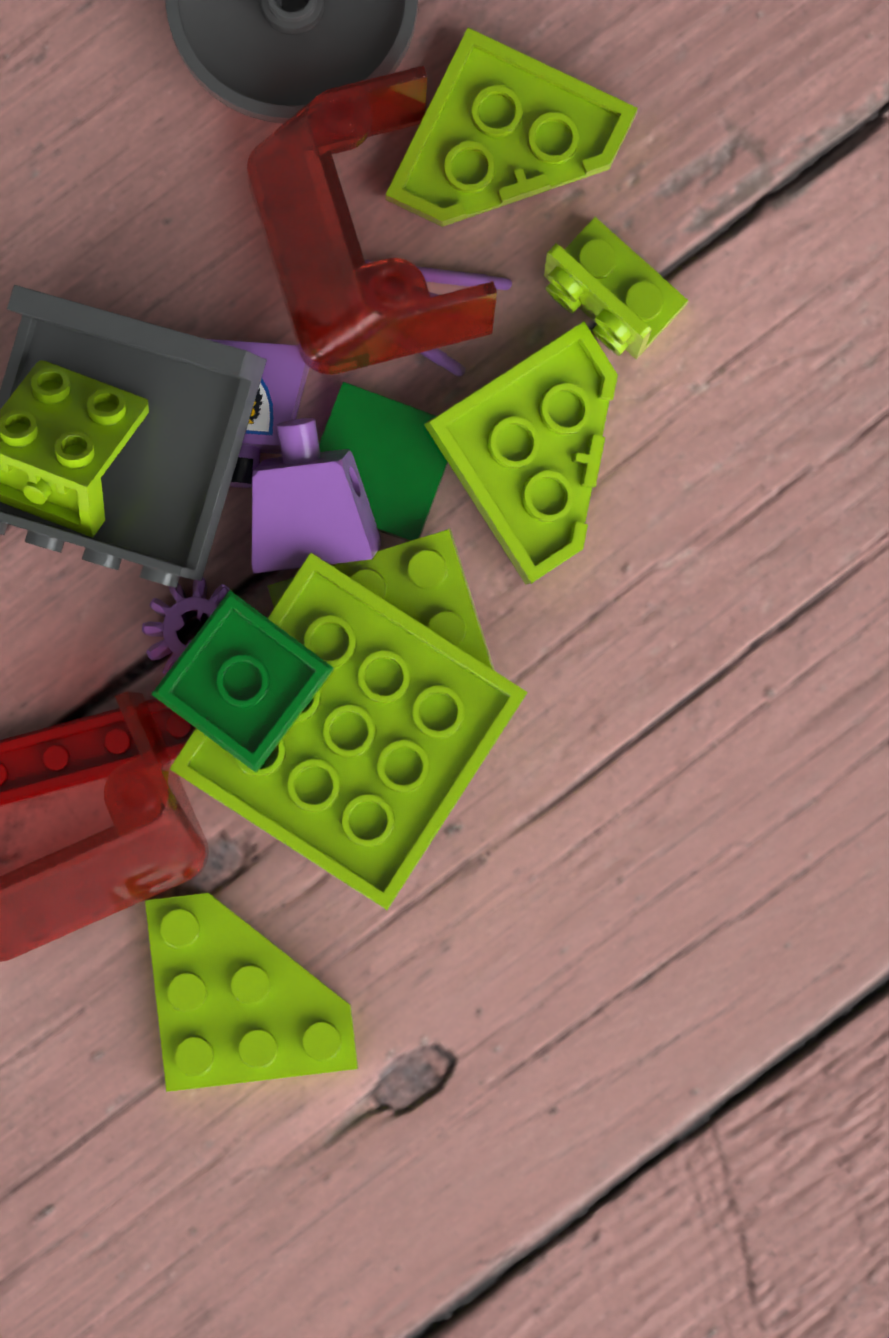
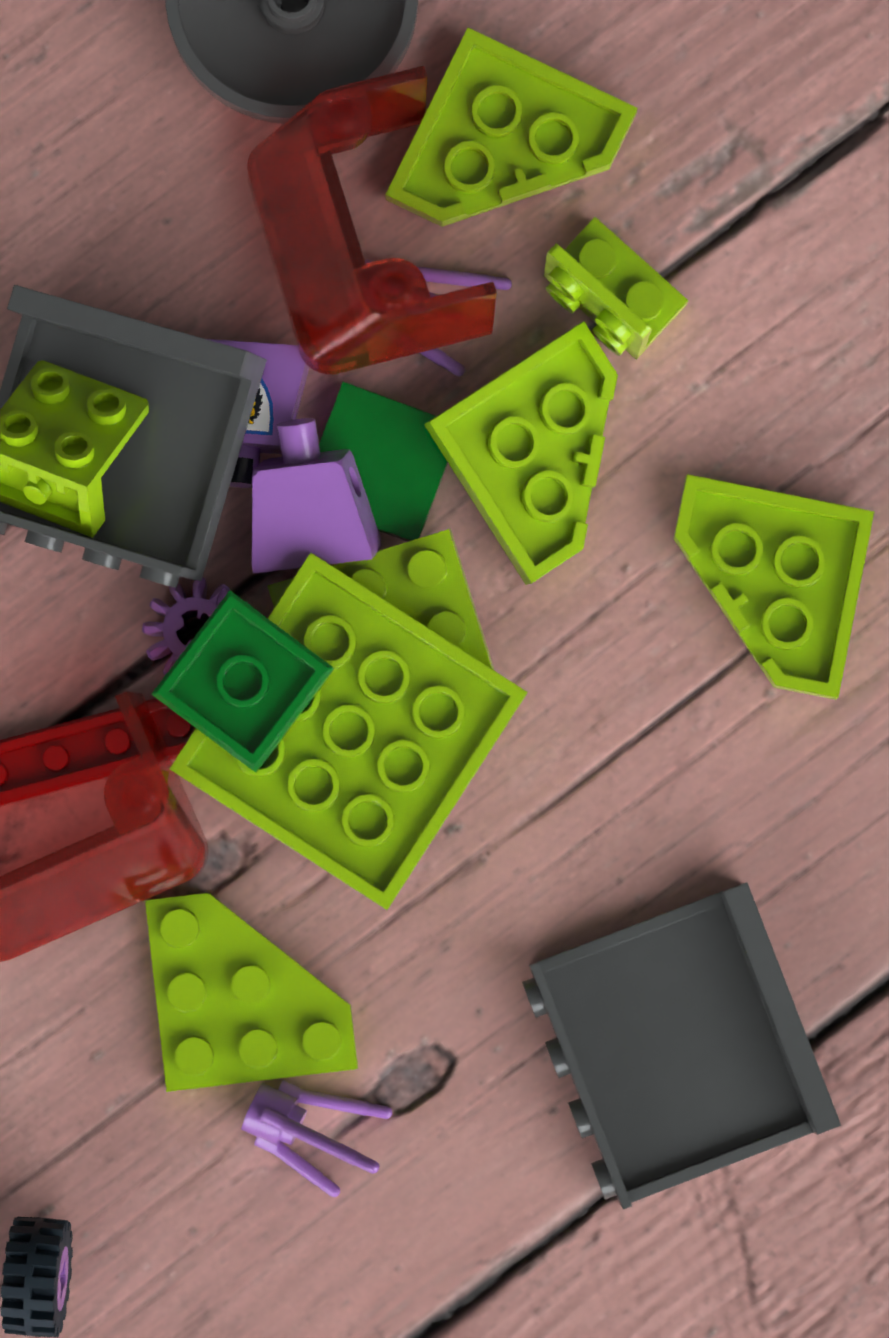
none -> black wheel [1,1217,73,1337]
none -> medium lavender plant [241,1080,392,1197]
none -> dark grey panel [522,882,842,1210]
none -> lime plate [673,474,874,700]

